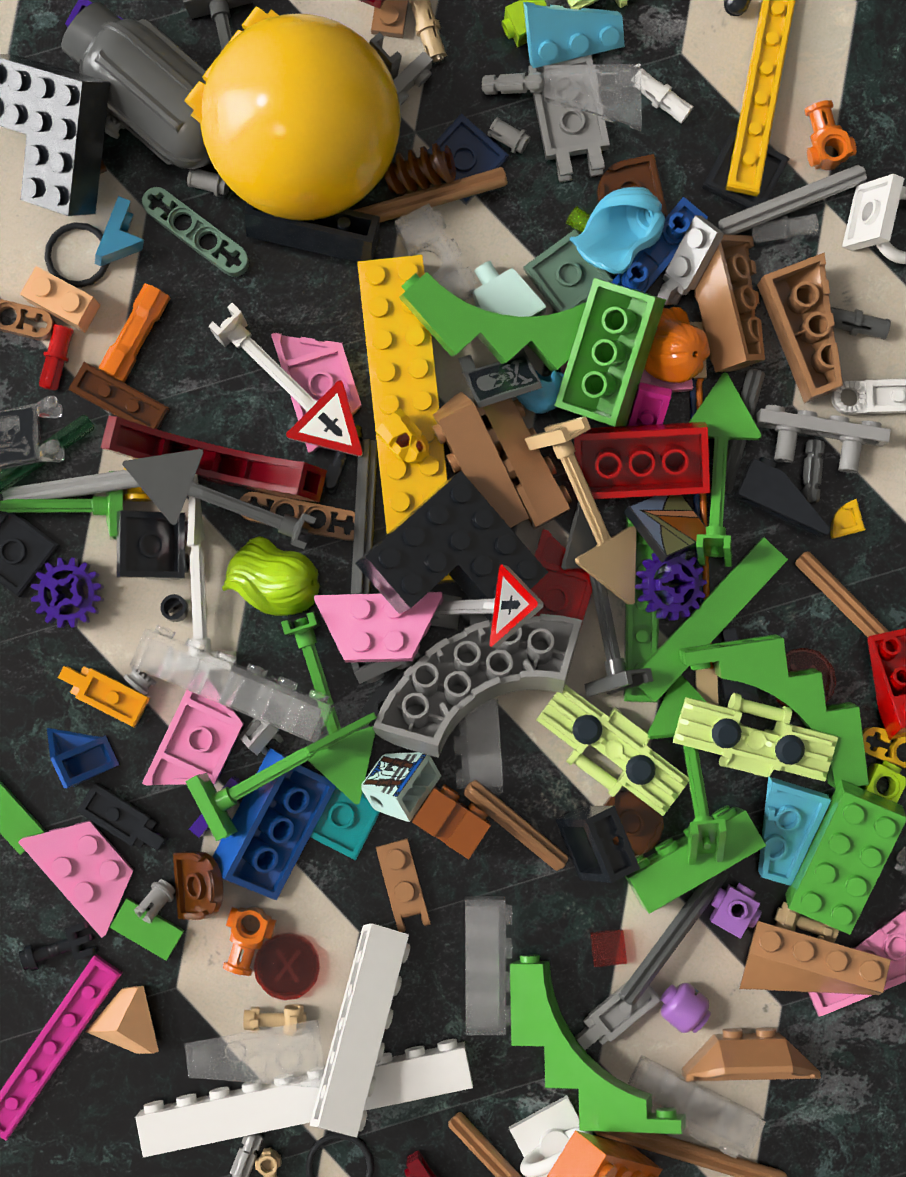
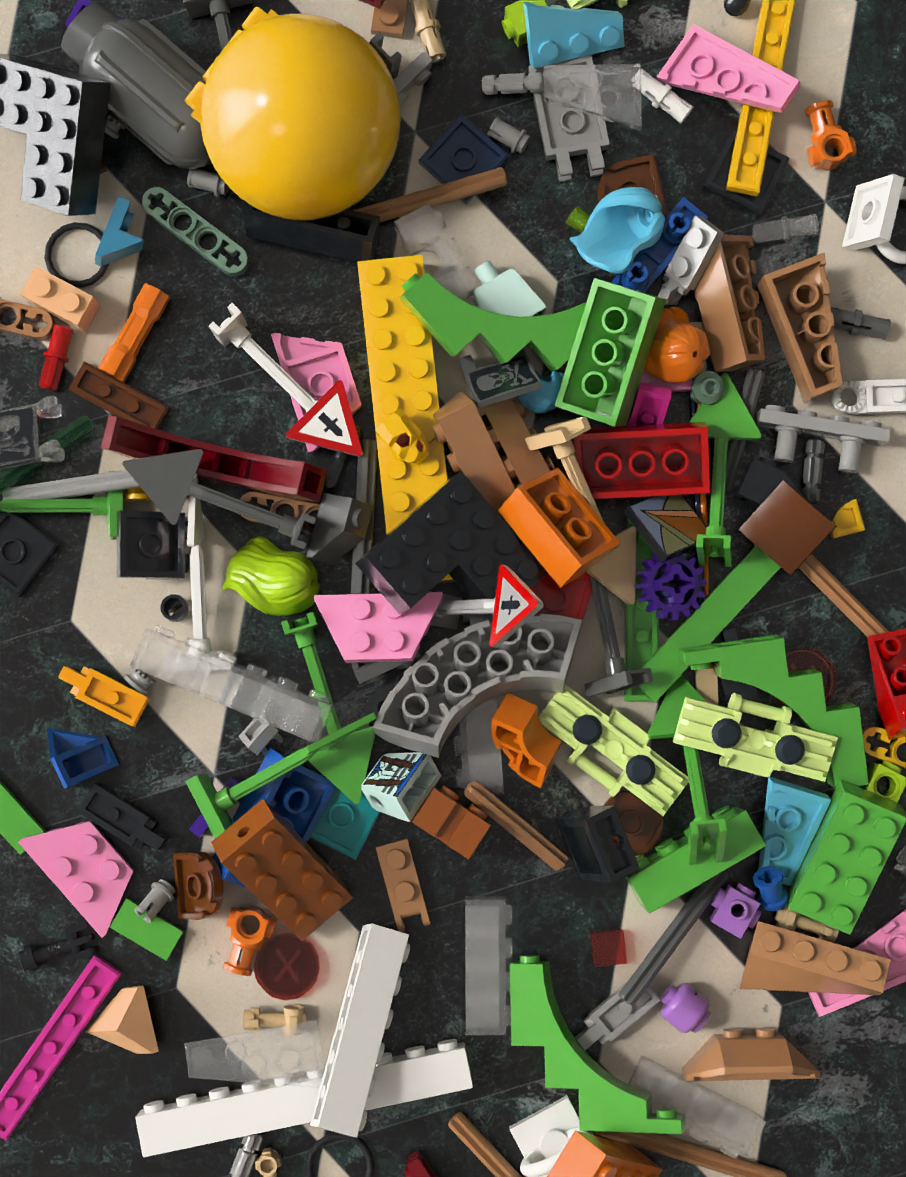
dark purple gear [31,557,104,628] -> none
bright pink wing [142,670,244,786] -> none
reddish brown piece [384,143,456,195] -> none
sand green tile [523,229,613,313] -> none
light grey axle [718,165,867,235] -> none
none -> dark orange brick [211,798,353,941]
none -> dark grey slope [306,493,373,565]
none -> orange brick [491,693,562,788]
none -> orange slope [498,468,621,588]
none -> bright pink wing [657,24,801,113]
none -> sand green plate [689,370,723,404]
none -> reddish brown slope [738,480,837,575]
none -> blue bush [753,866,789,911]

